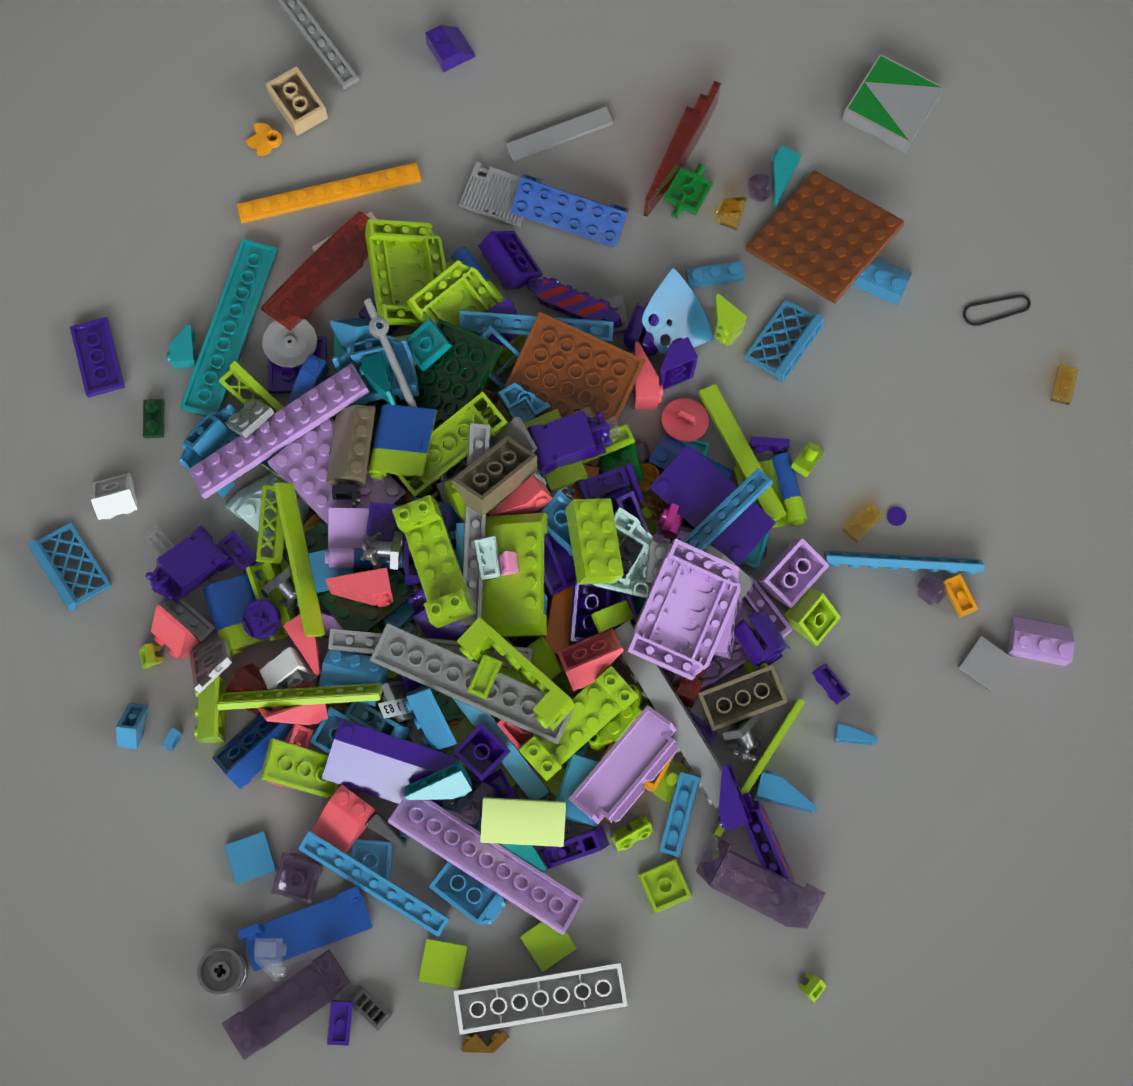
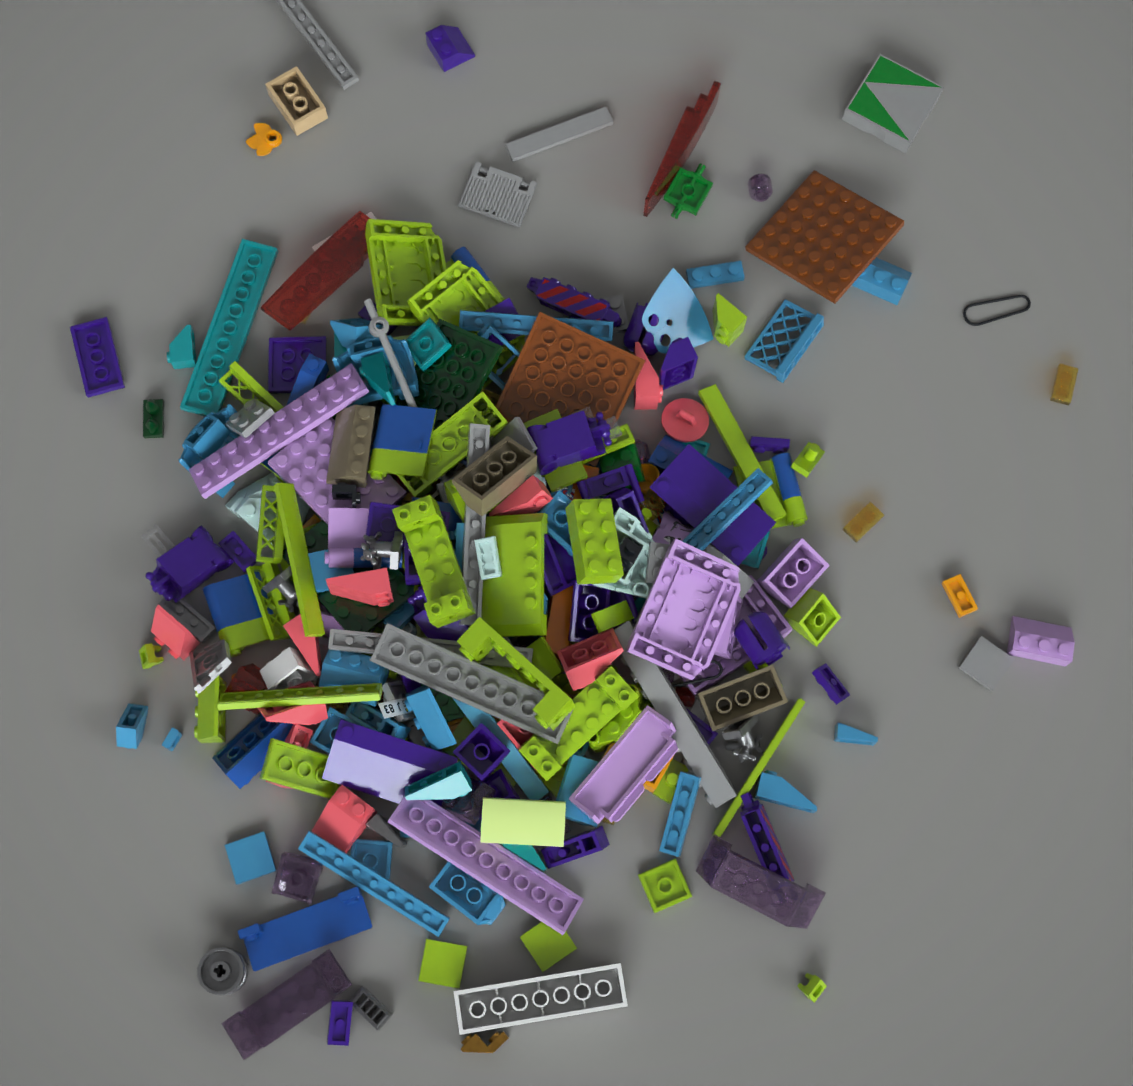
dark azure fence [28,523,111,612] -> none
white slope [91,473,137,520] -> none
light orange plate [237,162,422,223] -> none
dark purple tile [242,599,282,639] -> none
clear slope [254,938,287,982] -> none
light grey piece [262,316,317,368] -> none
lime tile [467,654,503,700] -> none
dark purple slope [478,231,543,290] -> none
dark azure slope [497,383,551,423] -> none
bright pink slope [499,551,519,576] -> none
blue bracket [511,174,629,248] -> none
lime hinge [610,816,654,852] -> none
dark pink plate [657,503,683,538] -> none
clear red plate [675,669,706,702] -> none
clear yellow slope [714,197,747,230] -> none
dark purple slope [718,763,752,831] -> none
teal slope [771,145,801,207] -> none
dark azure plate [824,550,984,574] -> none
dark purple piece [887,507,907,526] -> none
clear purple head [917,576,947,605] -> none

